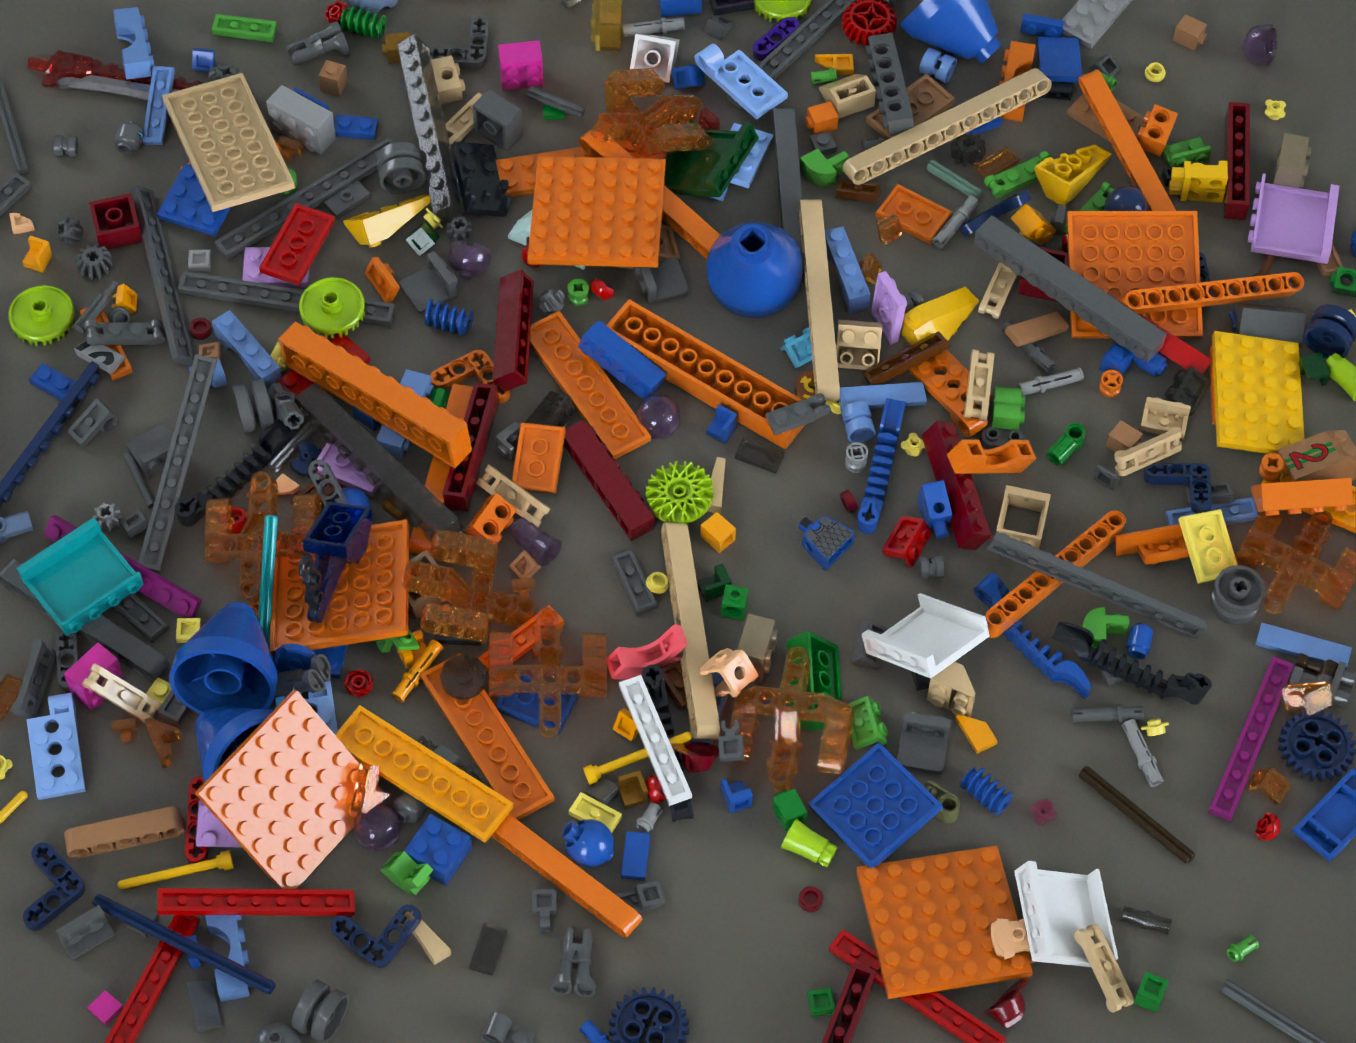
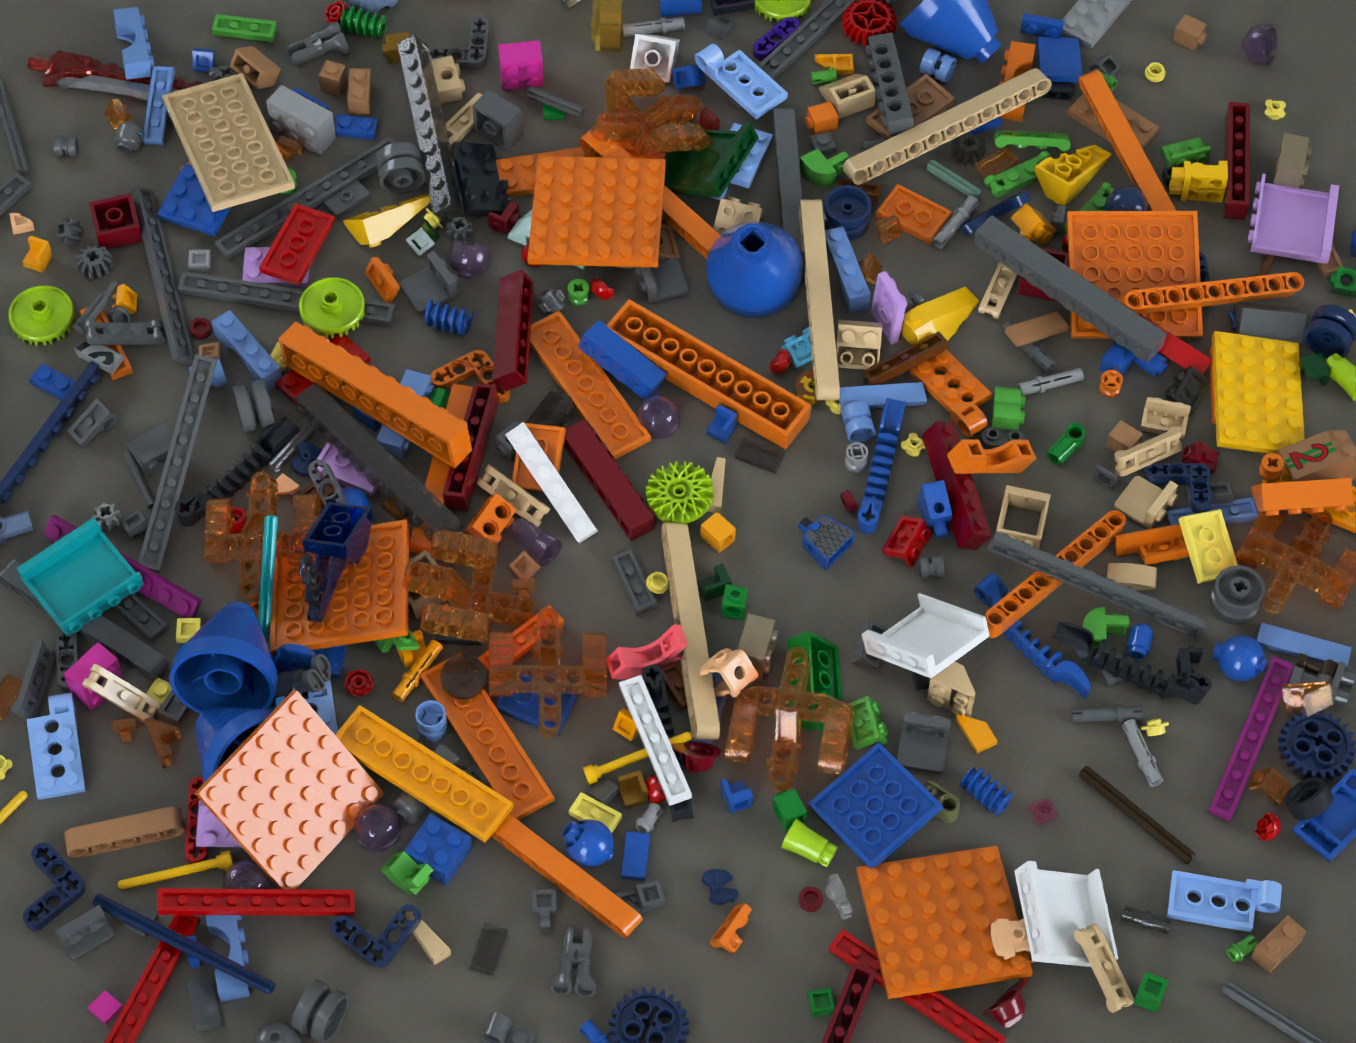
dark grey piece [267,382,304,429] -> none
clear orange slope [350,764,390,813] -> none
dark grey plate [719,719,745,762] -> none
dark grey hinge [765,393,831,435] -> none
tan plate [963,349,994,422] -> none
orange brick [1136,104,1178,157] -> none
none -> clear orange tile [105,99,132,129]
none -> clear purple cylinder [223,860,272,889]
none -> medium nougat brick [229,46,281,89]
none -> medium nougat brick [347,68,372,117]
none -> medium blue wheel [415,700,448,742]
none -> dark red bracket [487,201,521,235]
none -> white plate [505,422,598,544]
none -> dark blue piece [701,869,738,905]
none -> orange hinge [709,903,752,953]
none -> tan bracket [713,196,765,235]
none -> red plate [768,349,792,374]
none -> dark blue wheel [823,185,872,240]
none -> clear plate [825,873,852,920]
none -> bright green plate [994,130,1071,151]
none -> tan slope [1107,563,1157,591]
none -> tan bracket [1114,476,1178,529]
none -> light blue hinge [1166,870,1282,932]
none -> black bracket [1176,646,1203,676]
none -> dark red bracket [1182,441,1219,474]
none -> blue brick [1213,635,1267,681]
none -> medium nougat brick [1251,915,1307,974]
none -> black tyre [1284,777,1333,820]

